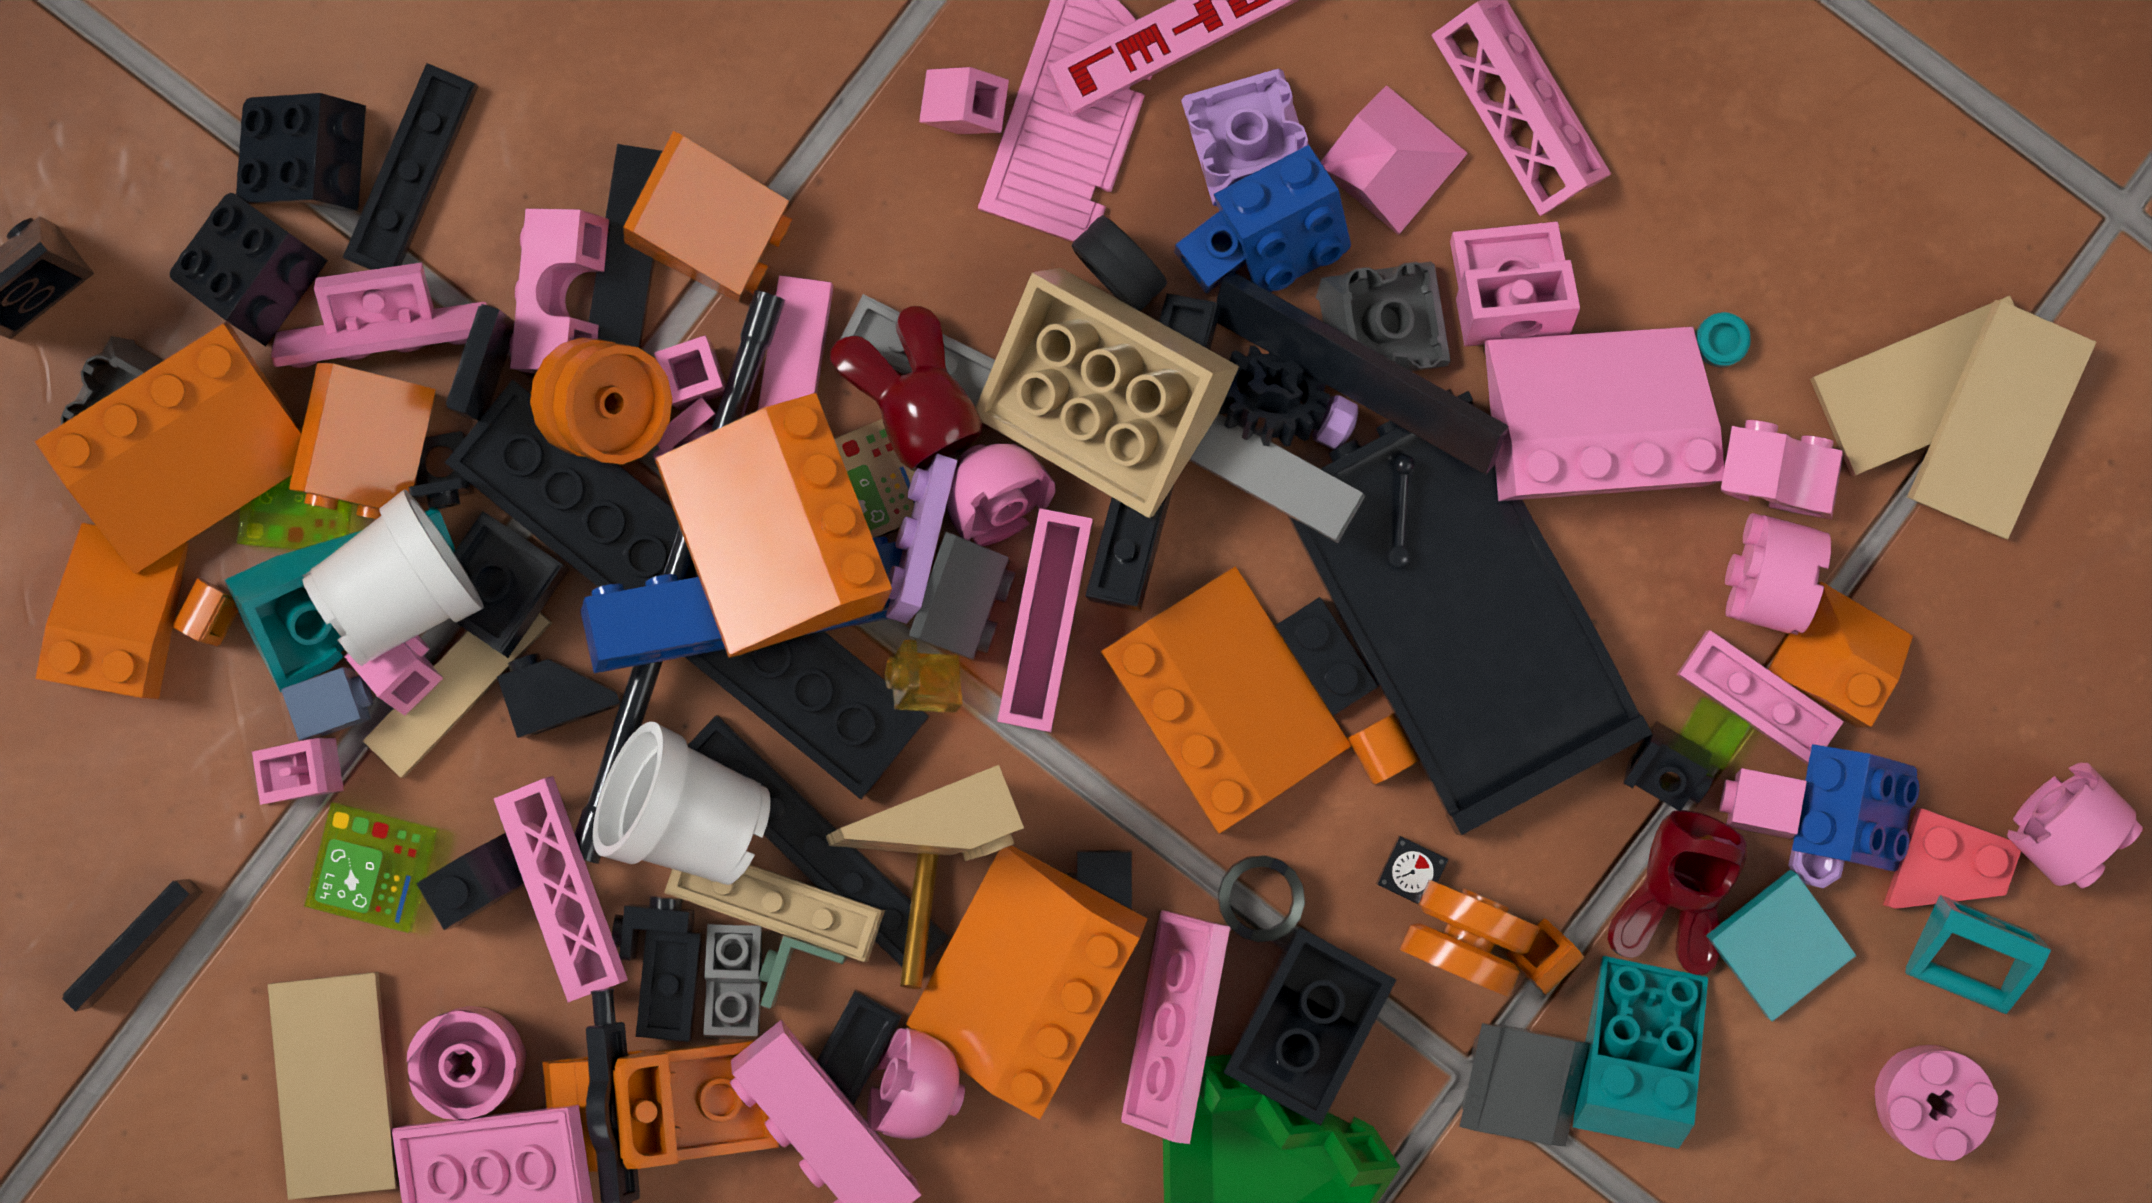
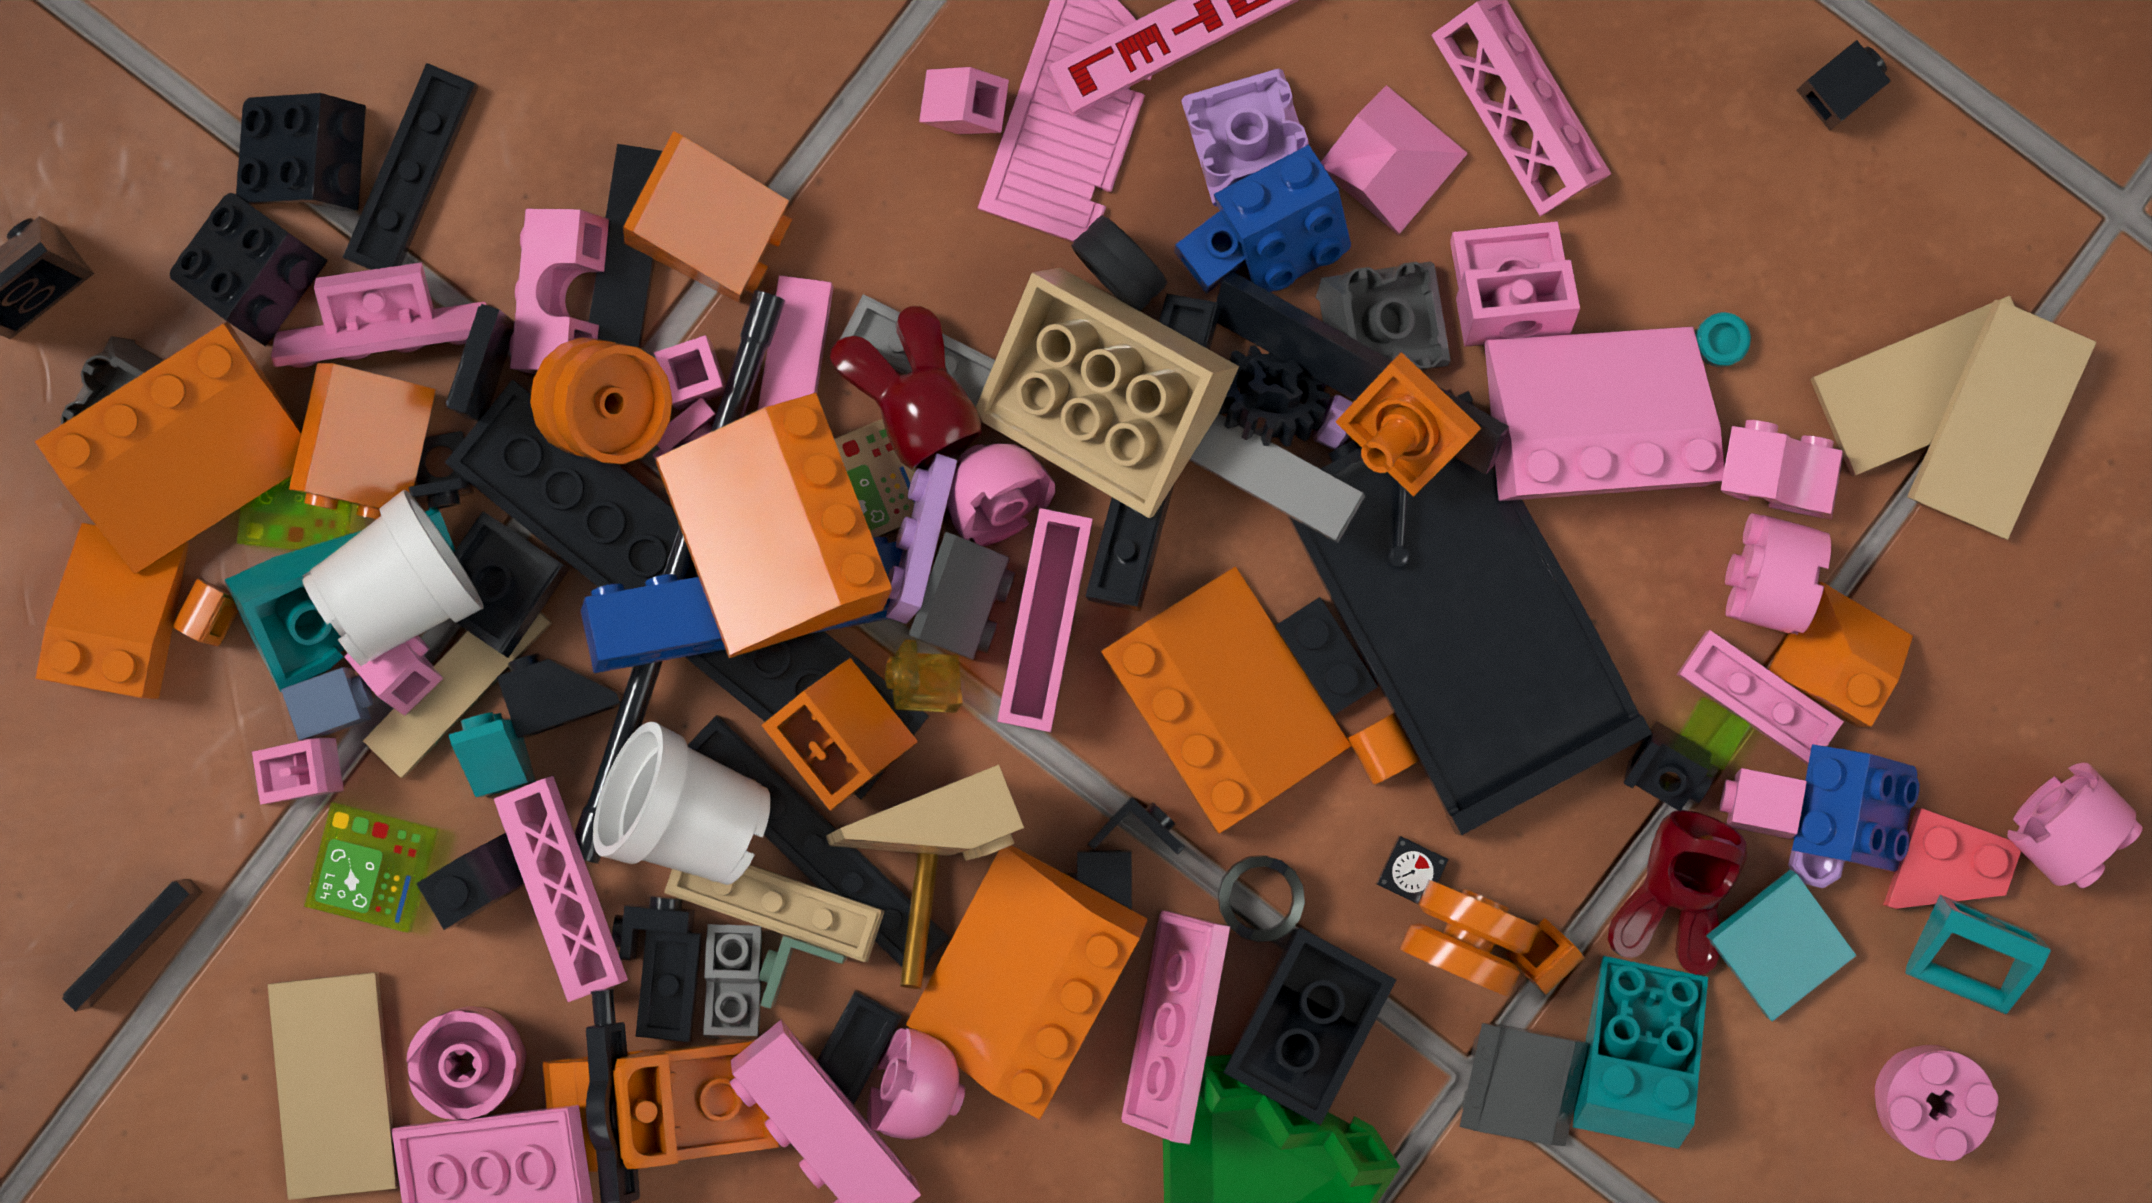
none -> teal slope [448,712,536,797]
none -> orange slope [761,658,919,811]
none -> black bracket [1087,797,1185,855]
none -> orange plate [1335,352,1481,497]
none -> black brick [1796,40,1891,131]

